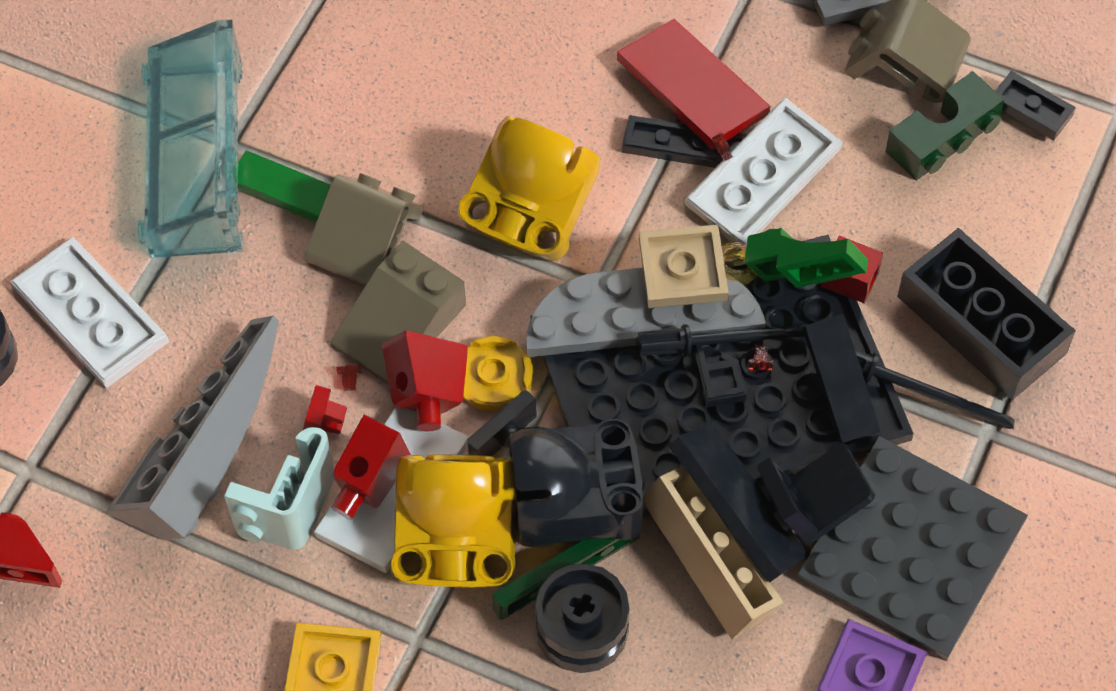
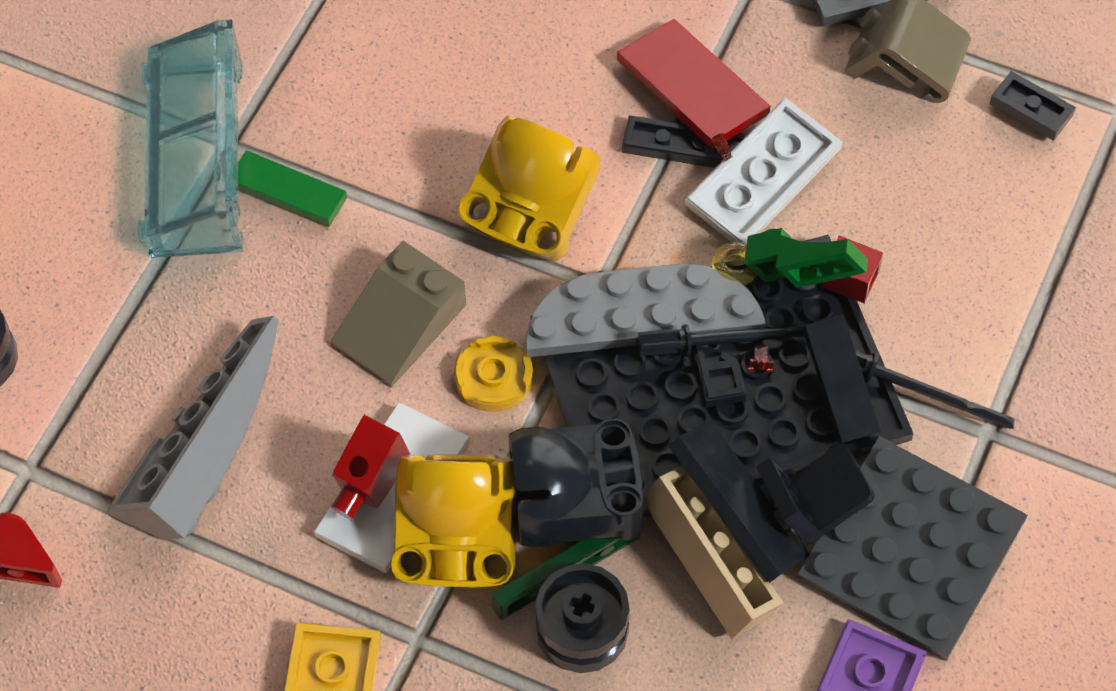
white tile [10,237,169,389] -> none
light aqua piece [224,427,335,550] -> none
red tile [303,385,347,434] -> none
dark tan piece [304,173,425,286] -> none
clear red piece [336,364,361,391] -> none
red torso [382,330,468,432] -> none
black plate [467,390,537,456] -> none
tan plate [639,225,729,308] -> none
dark green arch [885,71,1004,181] -> none
black brick [897,228,1076,400] -> none

